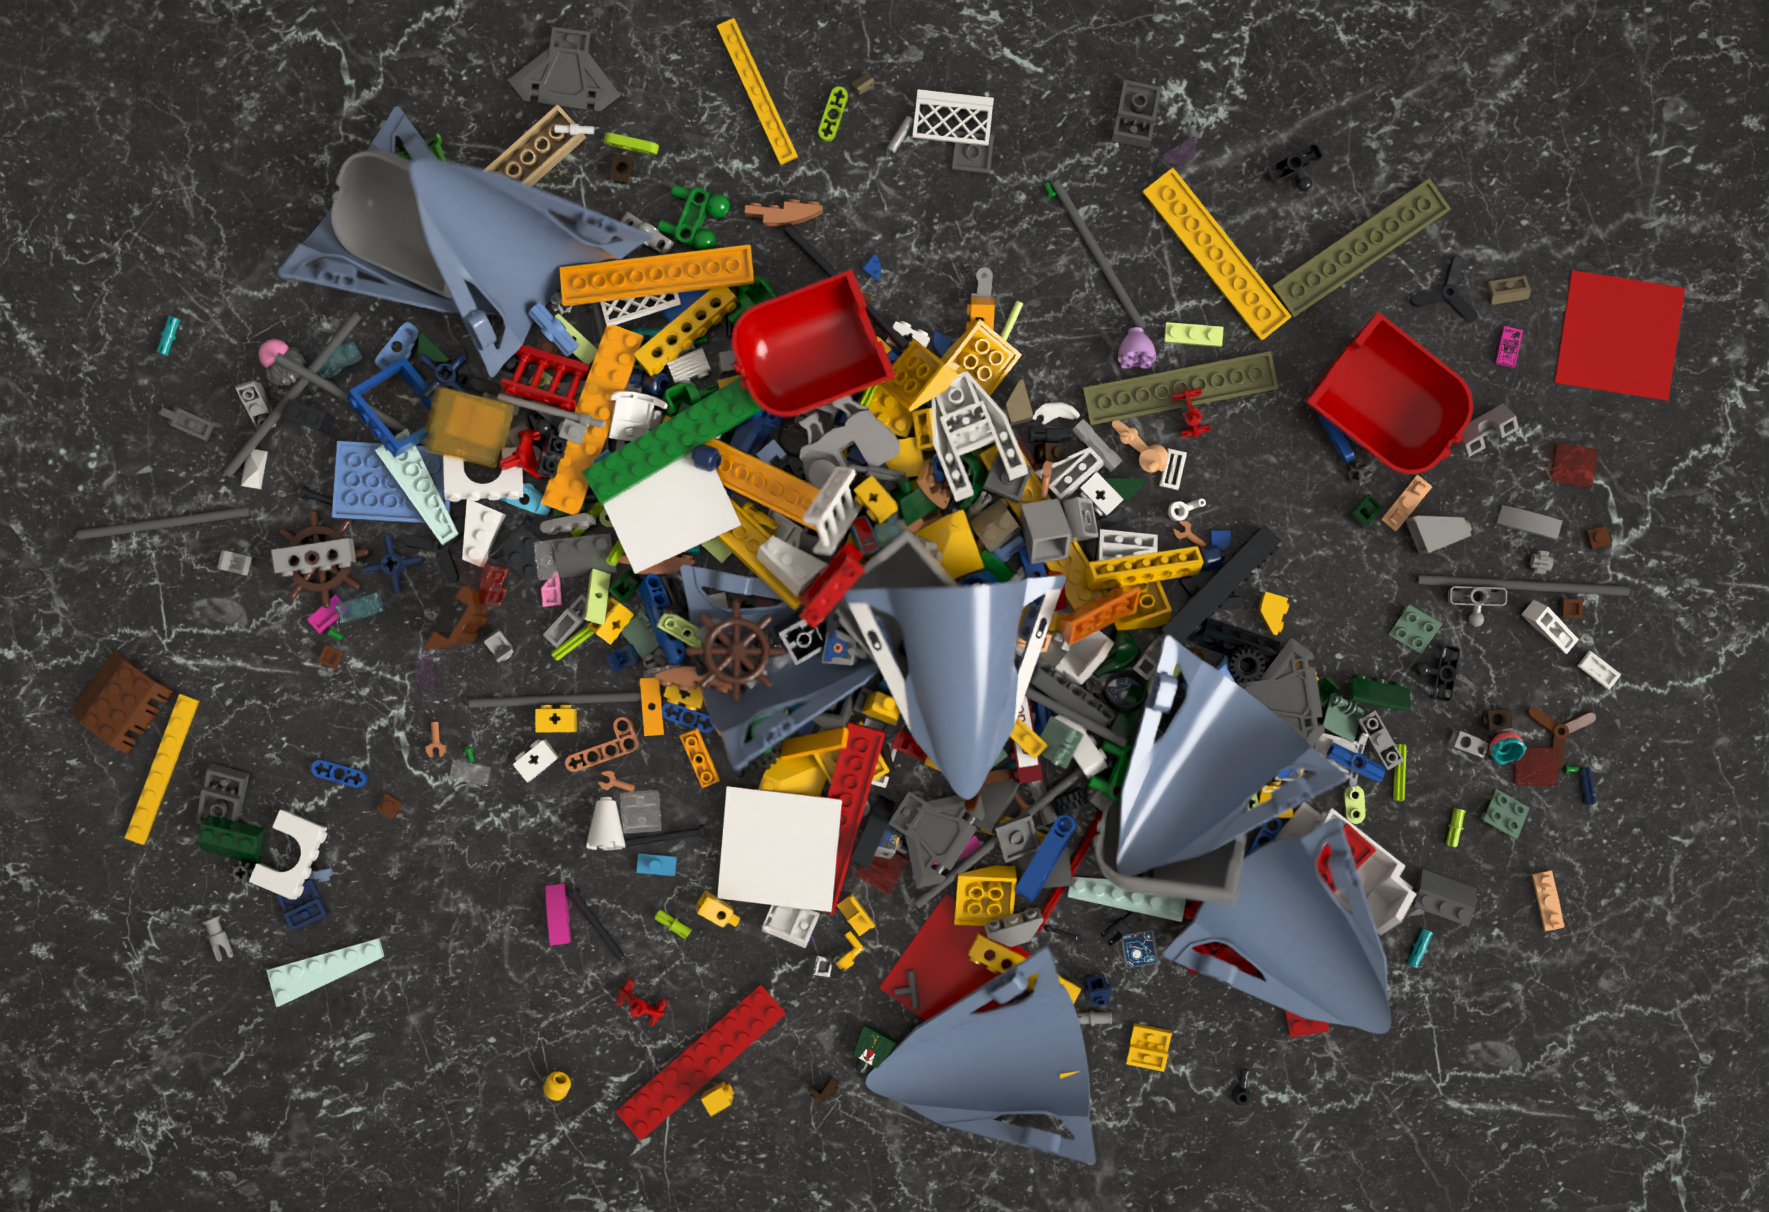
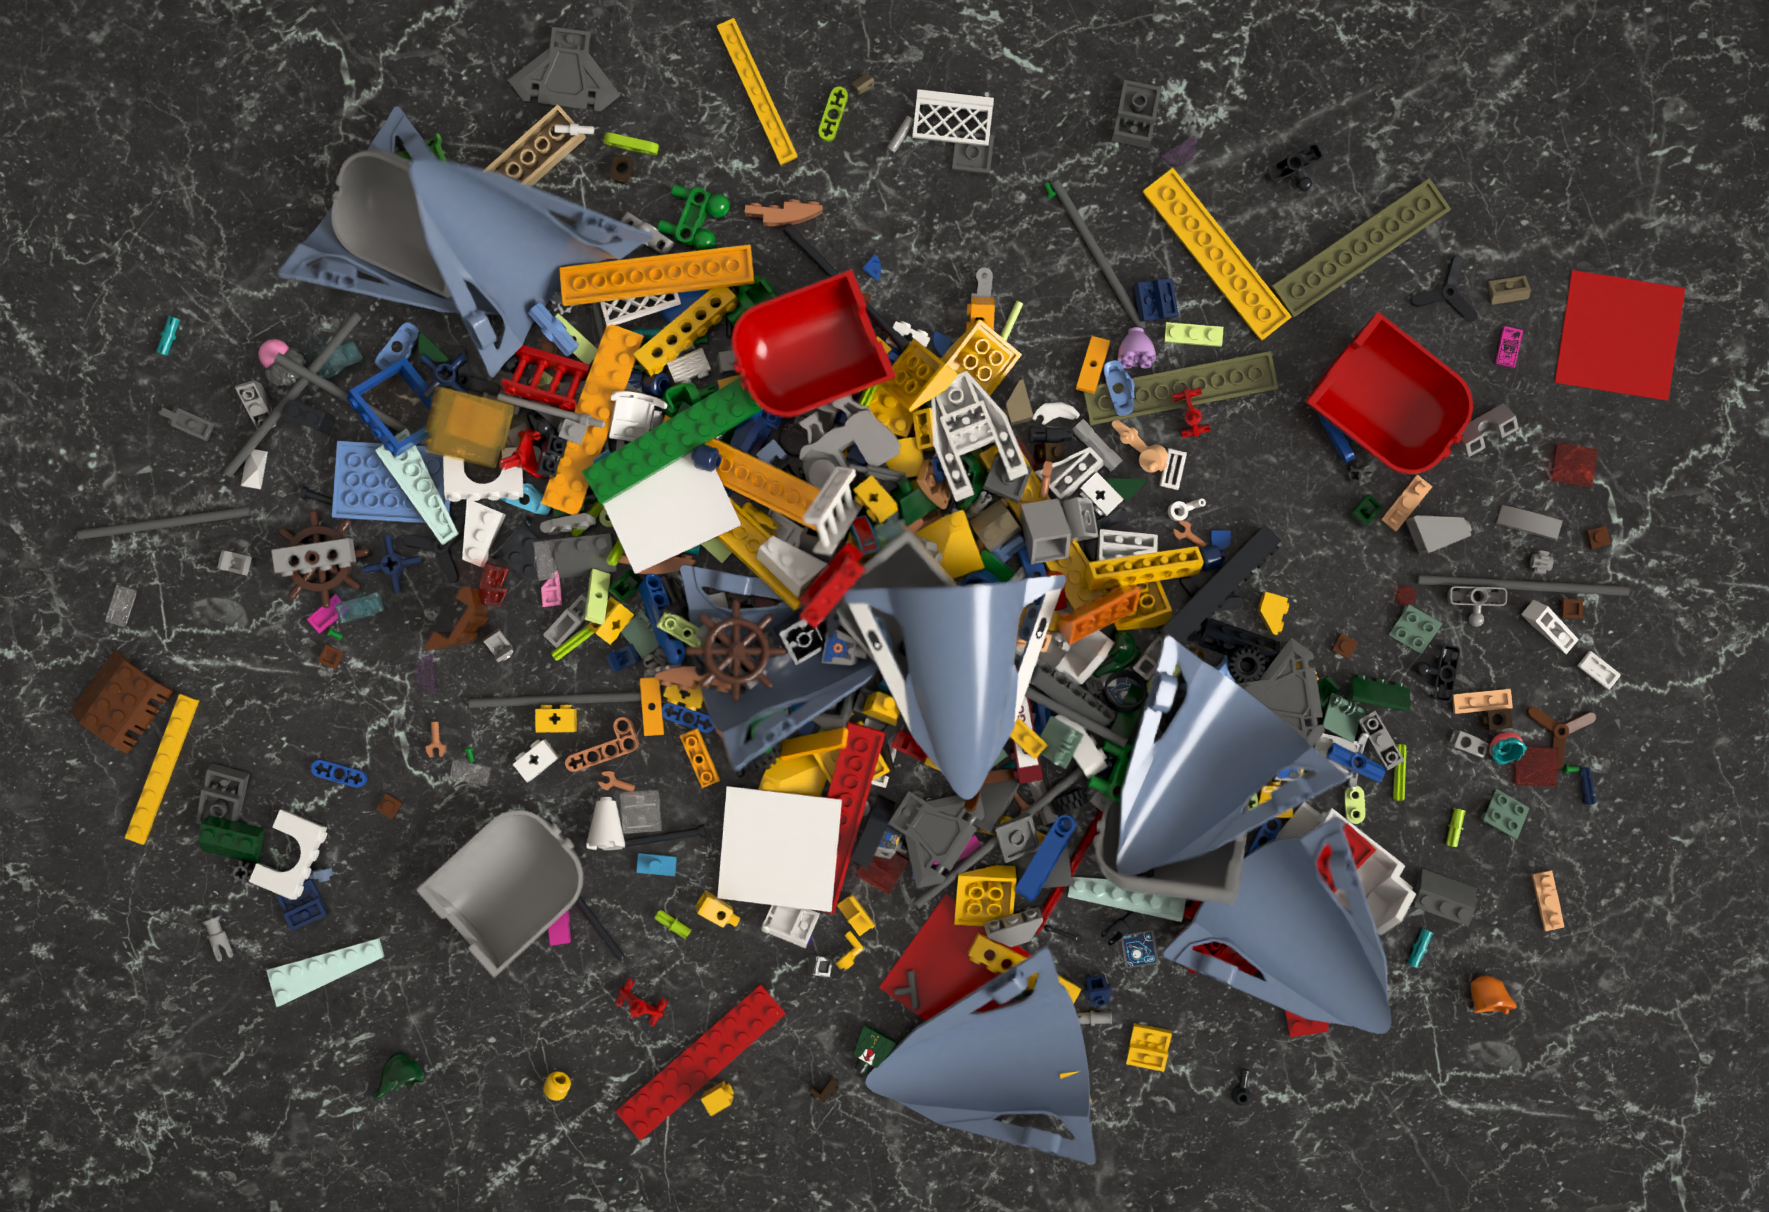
none -> clear plate [105,585,137,627]
none -> dark green piece [372,1052,425,1100]
none -> light grey cylinder [417,810,584,977]
none -> light orange tile [1076,336,1110,394]
none -> medium blue piece [1103,360,1135,416]
none -> dark blue slope [1133,279,1179,322]
none -> reddish brown plate [1331,633,1358,659]
none -> clear red tile [1396,586,1416,605]
none -> light nougat plate [1452,689,1513,714]
none -> orange piece [1470,976,1516,1014]

